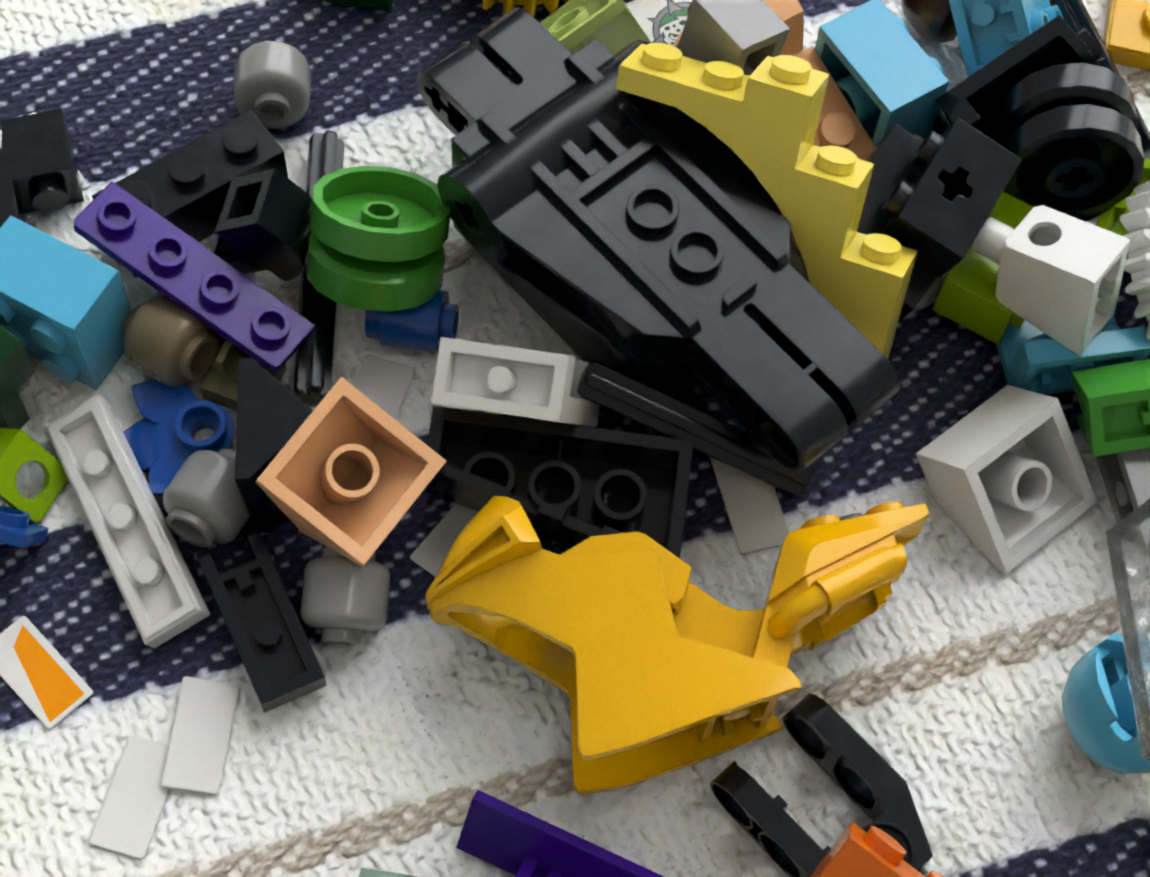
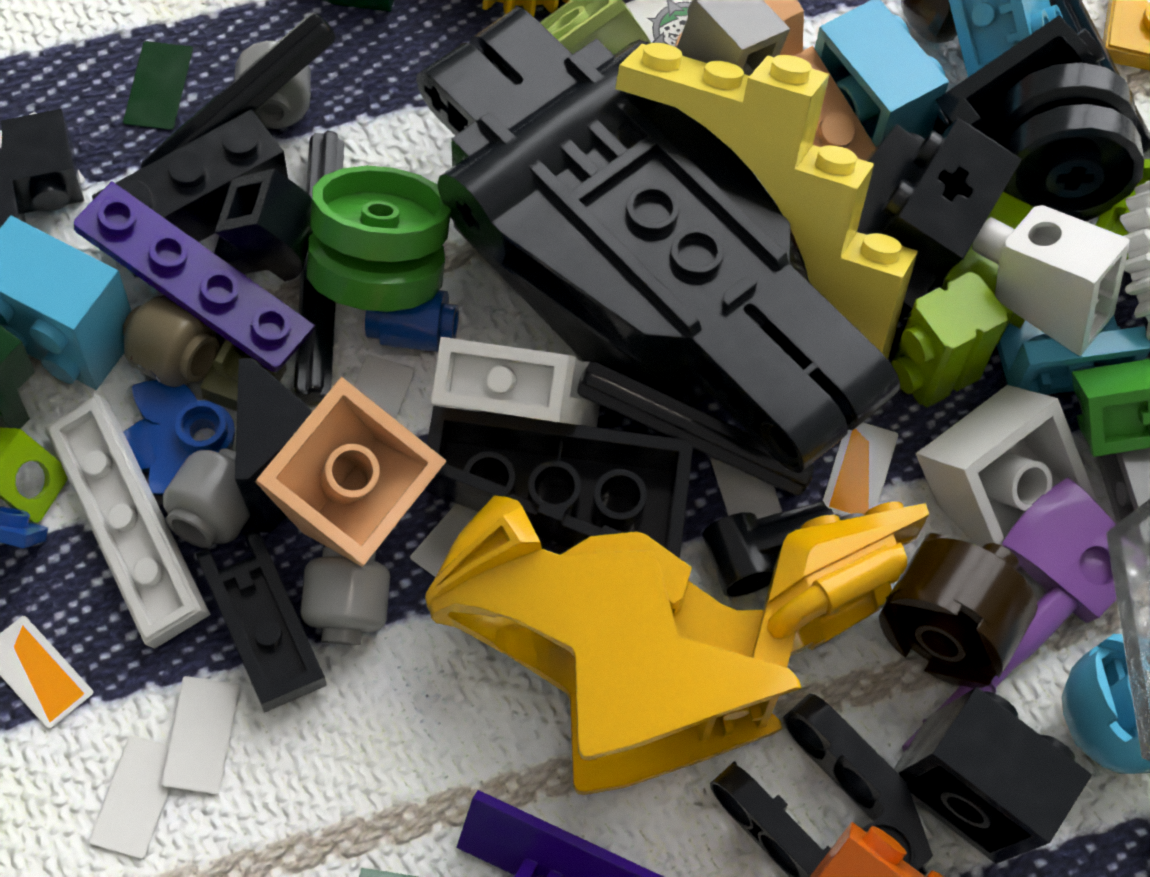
none -> dark green sticker [123,41,193,130]
none -> black axle [141,13,336,168]
none -> black piece [702,501,834,597]
none -> sticker [823,422,898,516]
none -> dark brown brick [879,533,1038,688]
none -> lime brick [891,271,1008,408]
none -> black brick [894,687,1093,864]
none -> medium lavender piece [902,477,1148,752]

